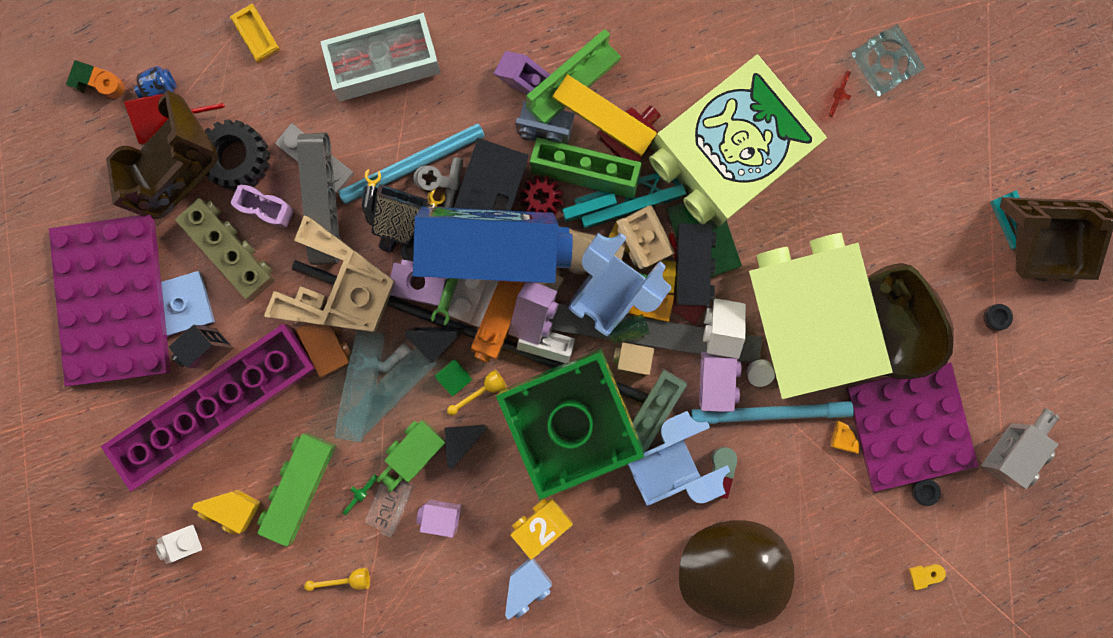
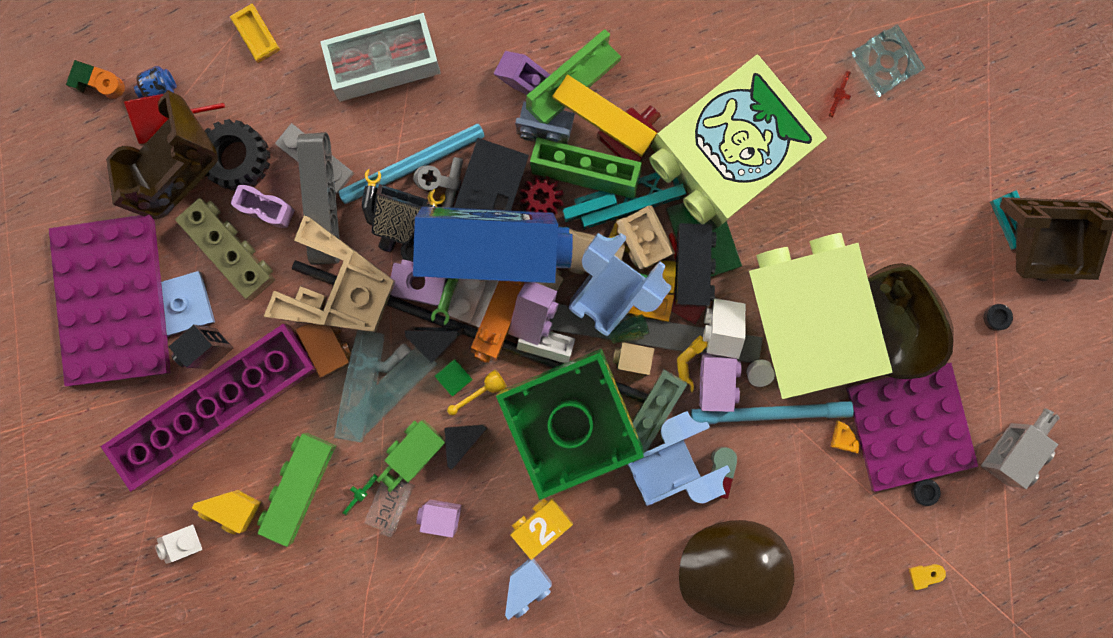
yellow hinge [304,568,370,591] -> none
none -> yellow arm [677,335,707,392]

